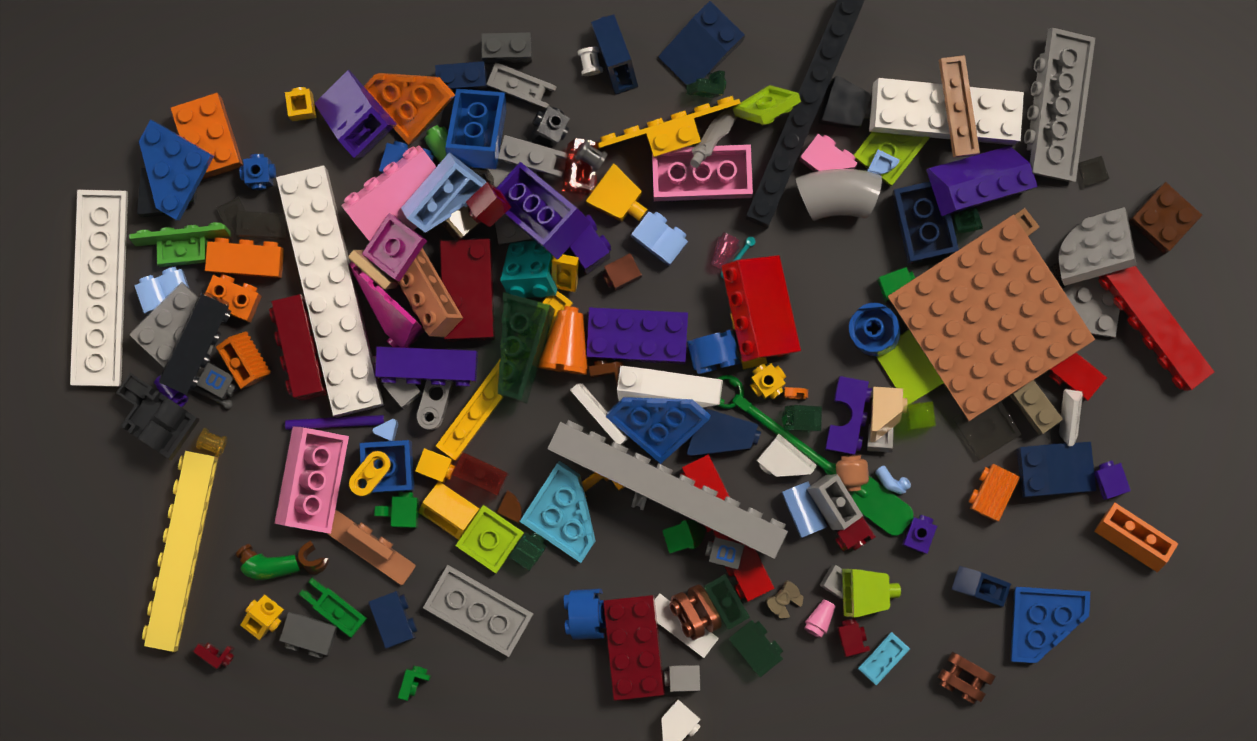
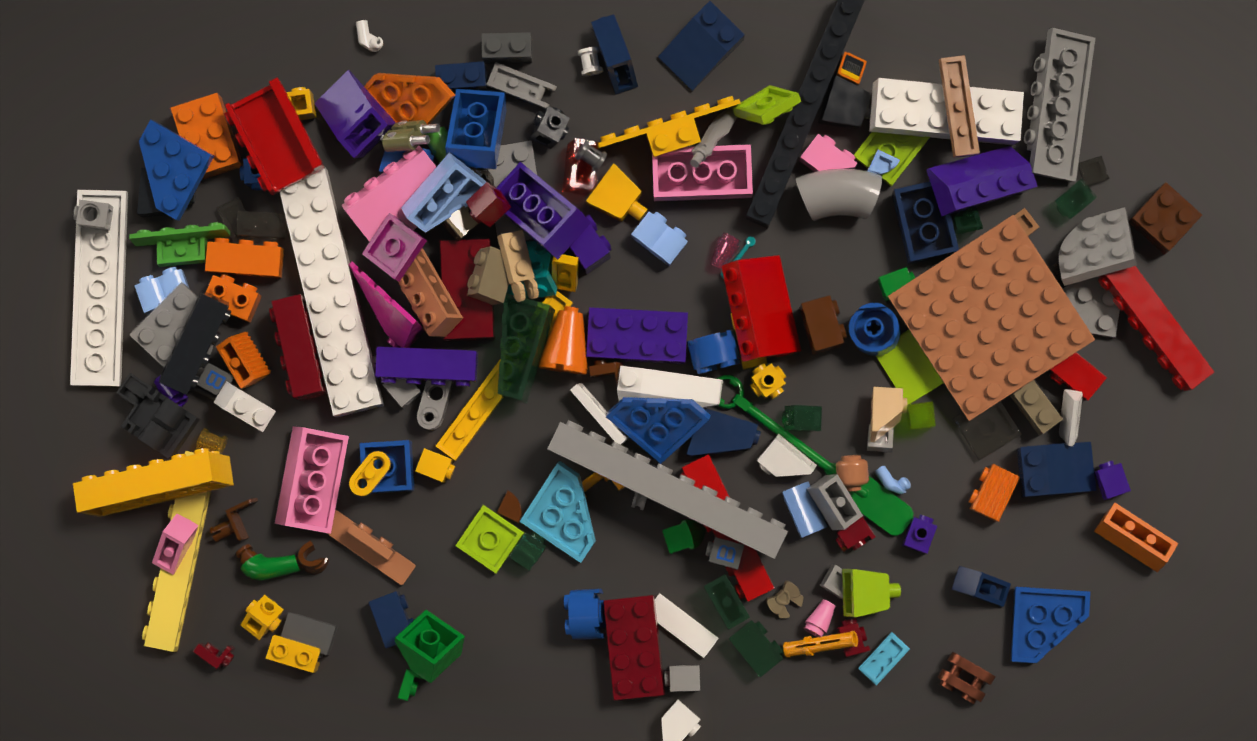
dark purple bar [285,415,385,430] -> none
green hinge [299,577,367,638] -> none
tan tile [348,250,399,289] -> none
light blue slope [373,419,398,441] -> none
green brick [374,492,419,528] -> none
yellow brick [419,481,479,540] -> none
light grey plate [423,565,534,657] -> none
clear red brick [452,452,509,496] -> none
light grey hinge [498,135,568,178] -> none
copper brick [602,253,642,290] -> none
copper brick [669,584,722,640] -> none
clear green bracket [686,70,726,98] -> none
orange tile [784,387,808,399] -> none
dark purple arch [825,376,872,455] -> none
none -> light grey brick [73,200,114,231]
none -> yellow brick [73,448,234,517]
none -> bright pink slope [152,514,199,575]
none -> reddish brown bracket [210,498,258,542]
none -> white brick [214,381,276,432]
none -> red panel [224,77,325,195]
none -> yellow bracket [266,635,321,673]
none -> white arm [356,20,383,52]
none -> olive piece [380,120,440,152]
none -> green slope [395,610,465,683]
none -> dark tan brick [467,246,509,305]
none -> tan hinge [497,230,539,302]
none -> light orange pin [783,631,858,657]
none -> reddish brown brick [799,295,847,355]
none -> slope [837,52,867,85]
none -> clear green bracket [1055,179,1097,219]

